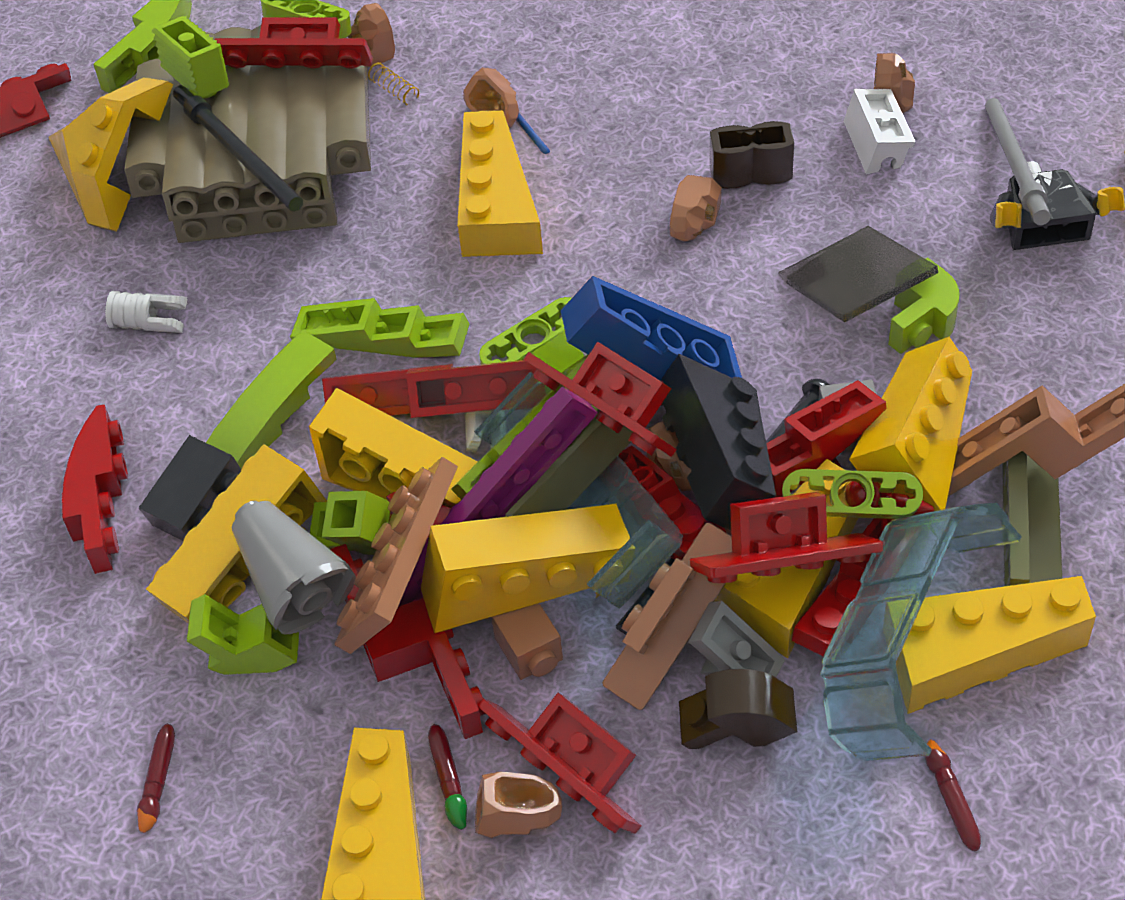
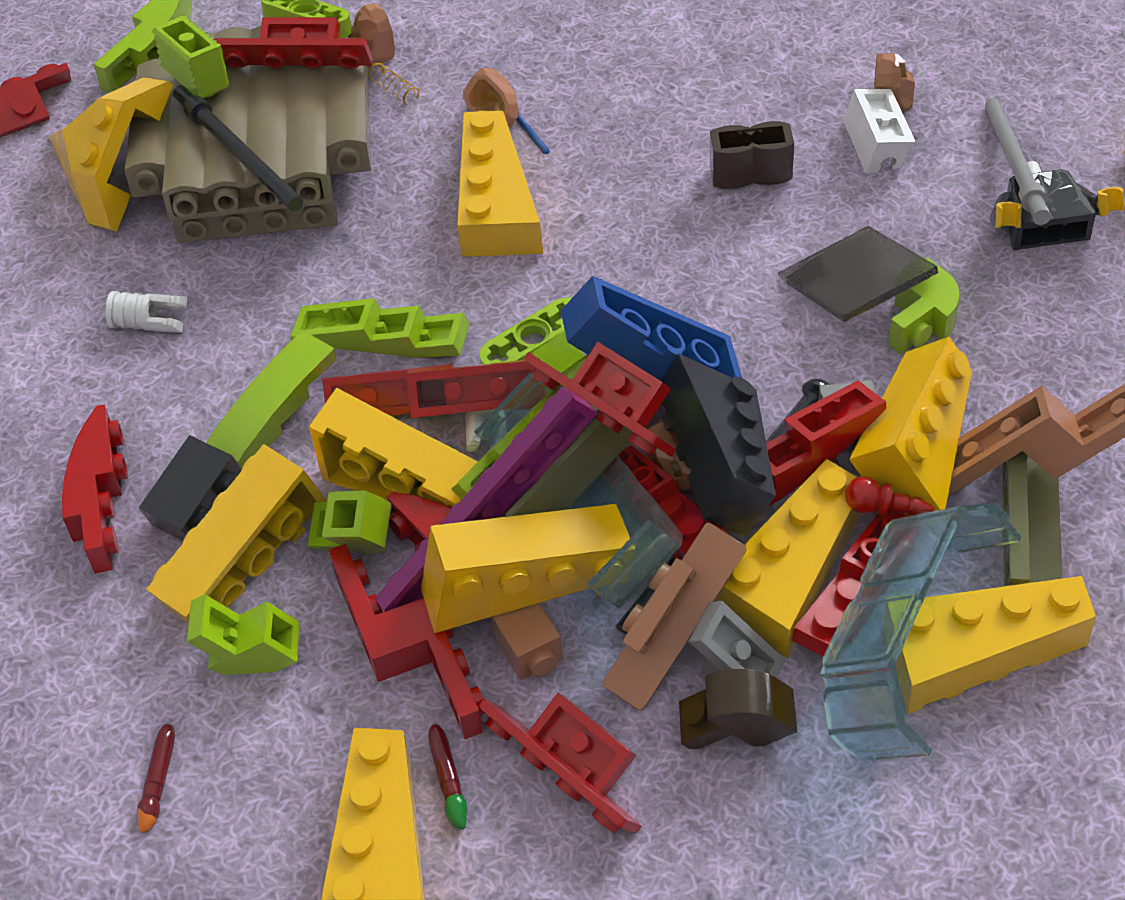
light grey cone [232,501,356,634] -> none
nougat plate [334,457,458,654] -> none
nougat rock [475,771,562,838] -> none
nougat rock [670,175,722,242] -> none
red bracket [690,492,883,583] -> none
lime beam [782,469,923,519] -> none
dark red piece [925,739,981,851] -> none

